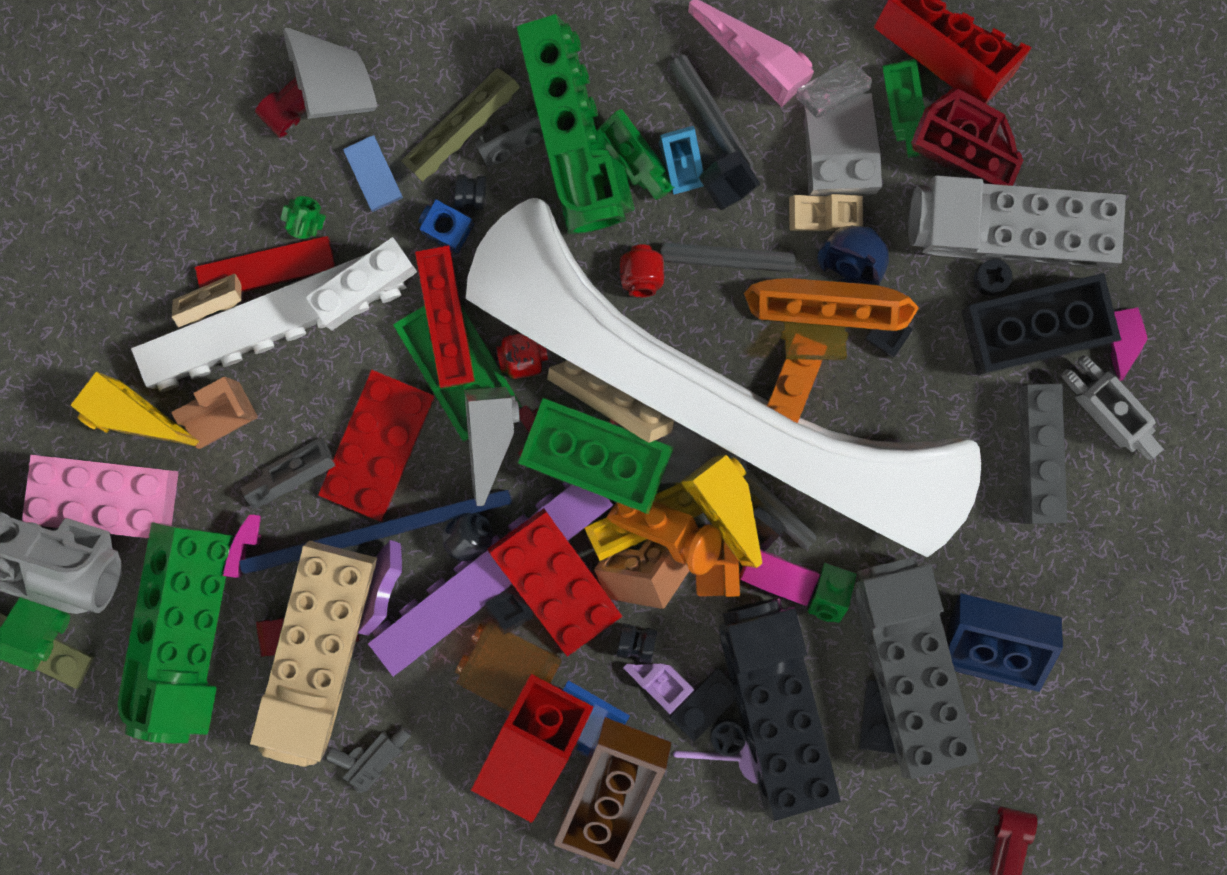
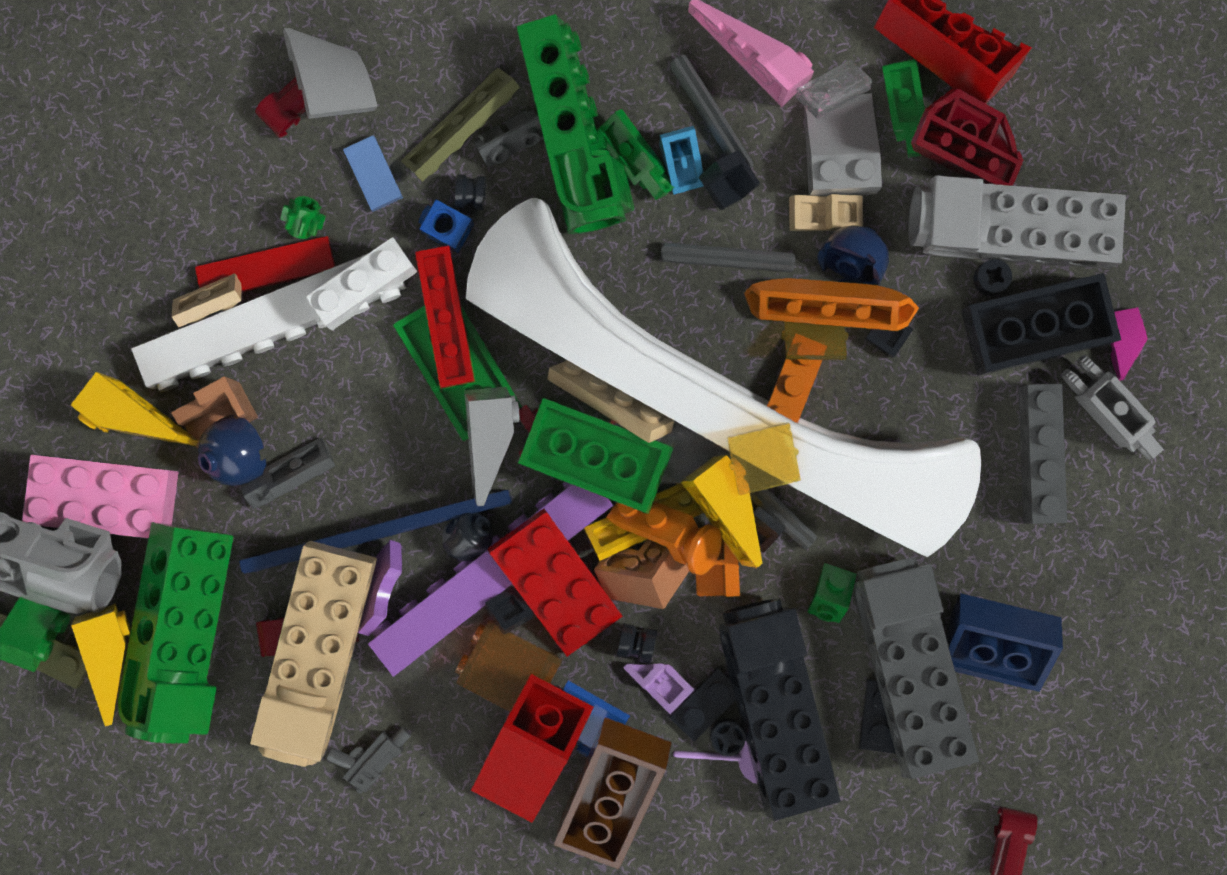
dark pink slope [223,514,261,578] -> none
red plate [318,370,436,522] -> none
red head [496,333,548,379] -> none
red head [620,244,664,298] -> none
dark pink slope [739,549,820,606] -> none
none -> yellow slope [71,604,131,727]
none -> dark blue cylinder [198,415,266,486]
none -> clear yellow piece [727,422,801,495]

